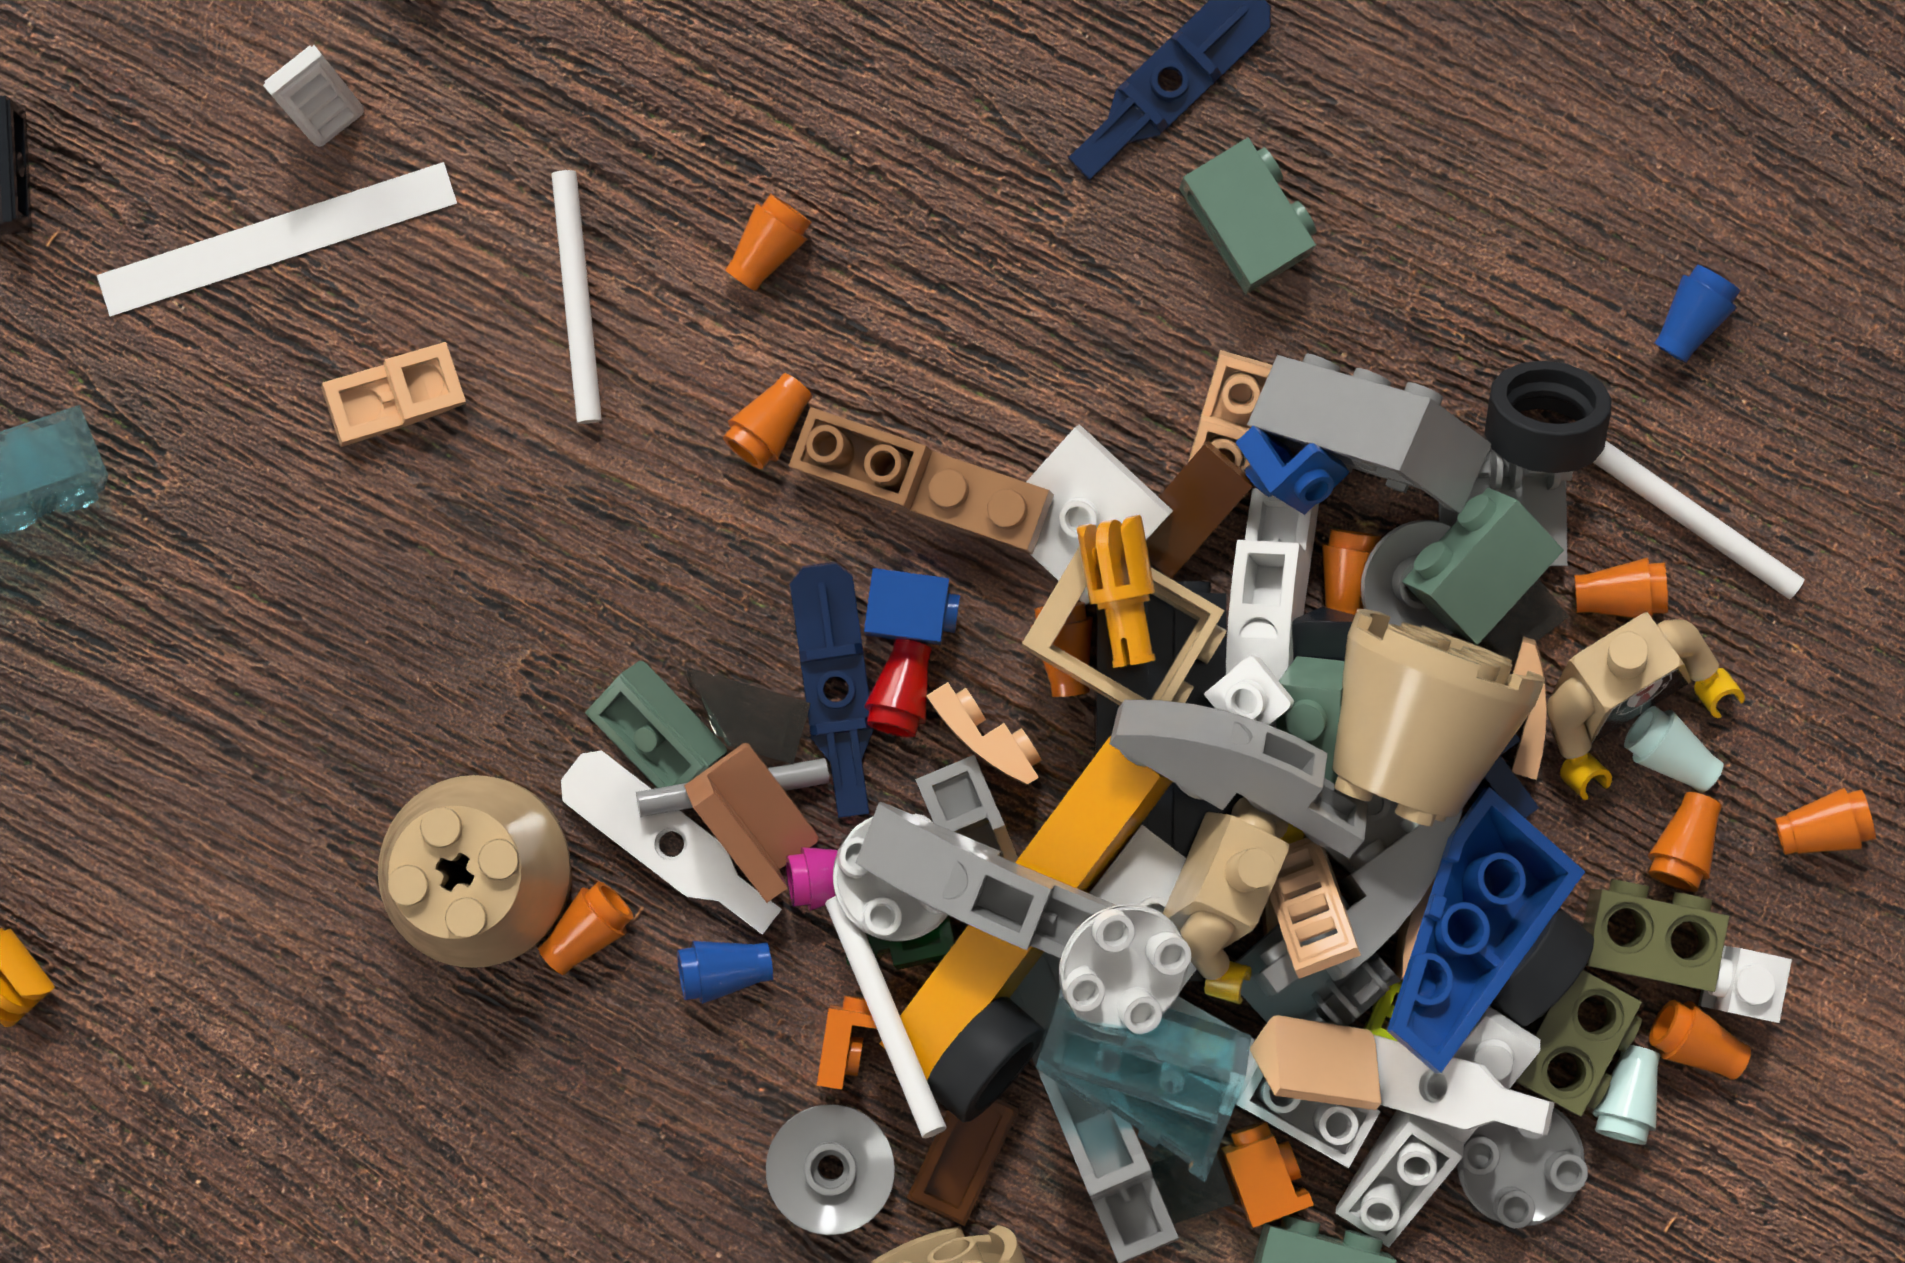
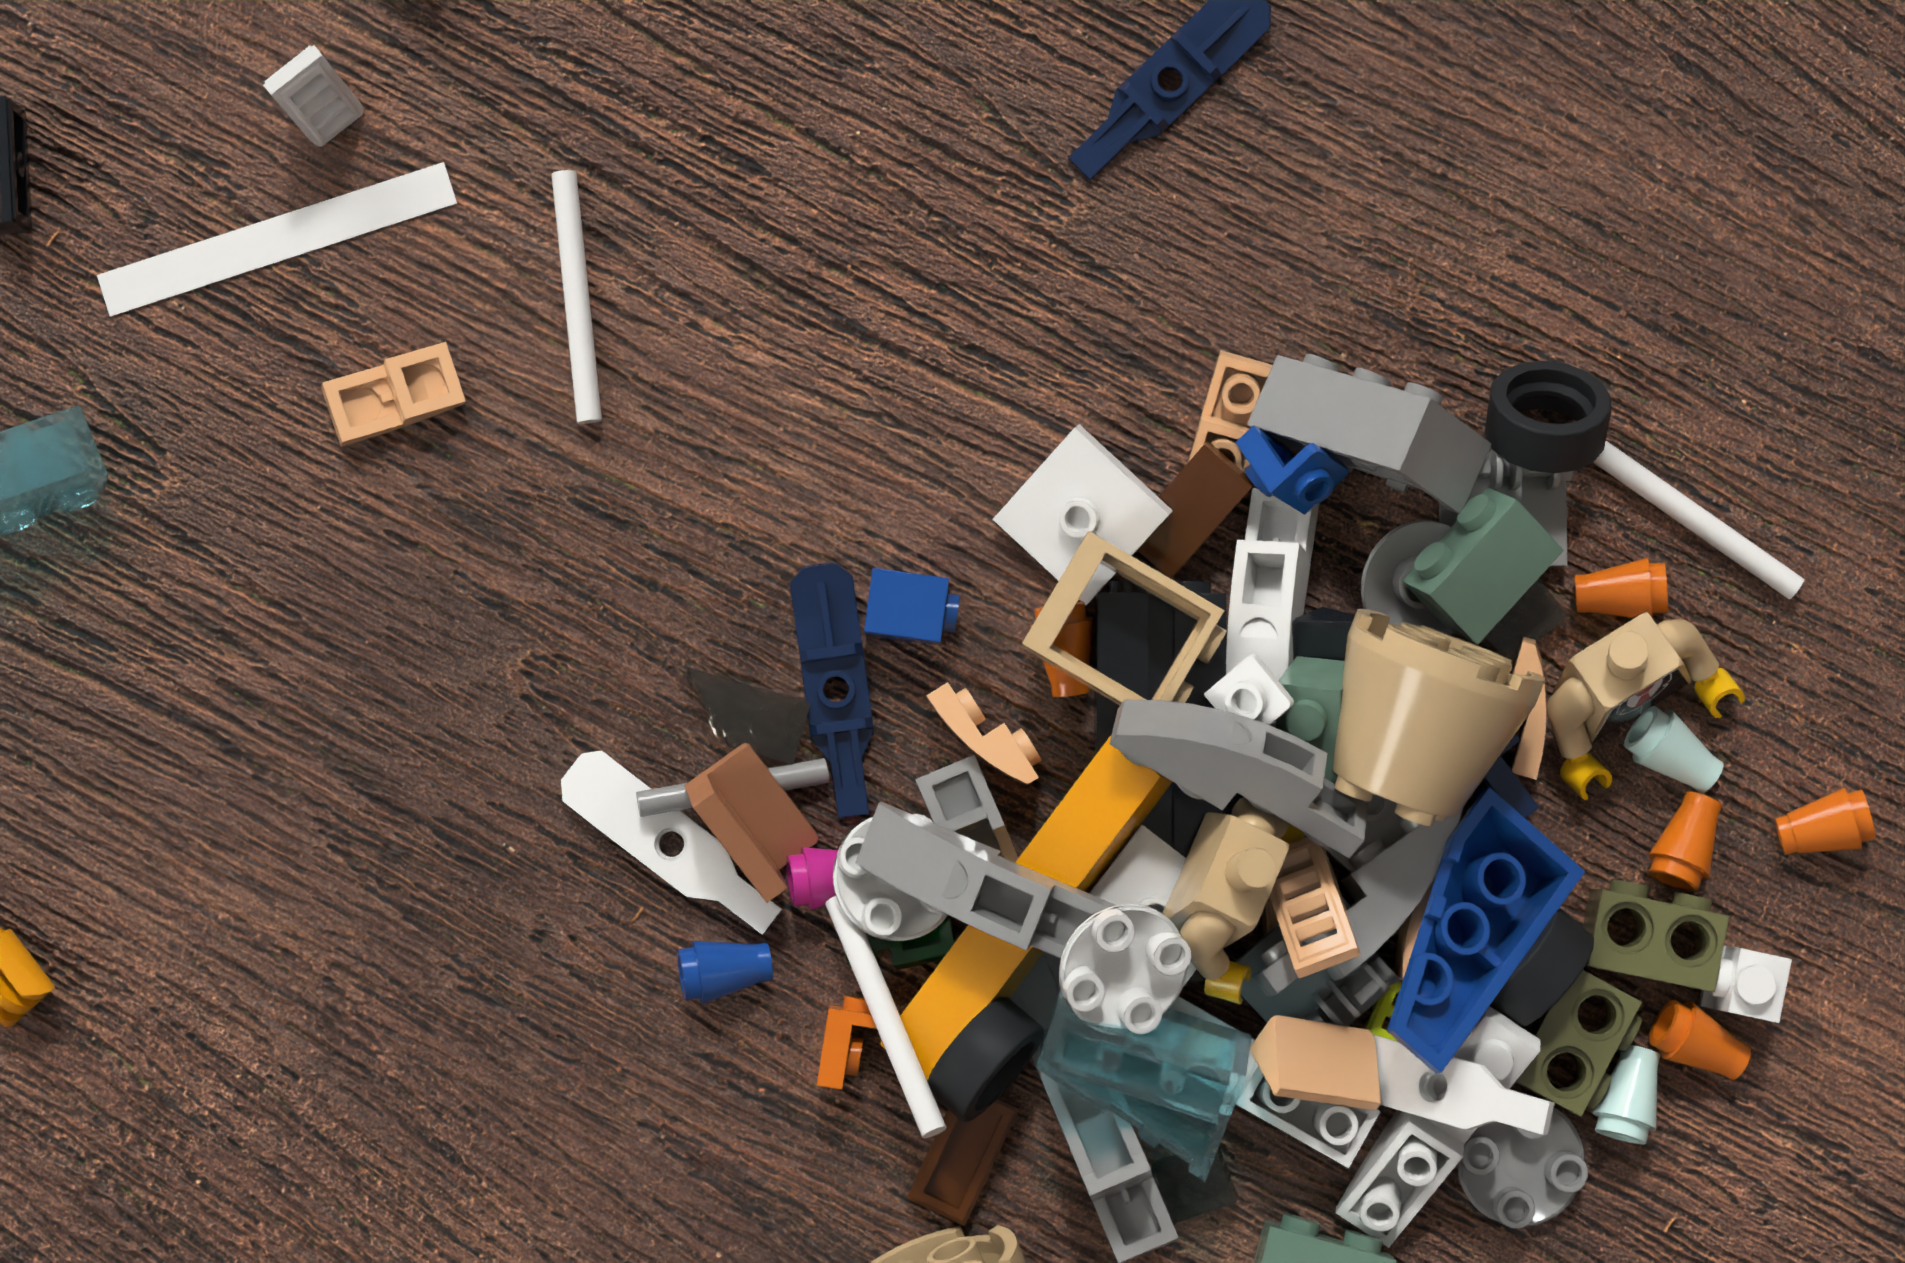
tan cone [378,775,573,968] -> none
orange cone [538,881,633,975] -> none
sand green slope [585,661,727,788] -> none
orange cone [723,373,813,469] -> none
orange cone [725,193,812,292] -> none
light grey dish [766,1104,895,1235] -> none
medium nougat slope [789,407,1054,554] -> none
red cone [864,639,932,738] -> none
light orange arm [1077,515,1156,668] -> none
sand green brick [1179,137,1317,295] -> none
orange brick [1221,1121,1314,1228] -> none
orange cone [1322,529,1381,615] -> none
blue cone [1654,264,1741,363] -> none

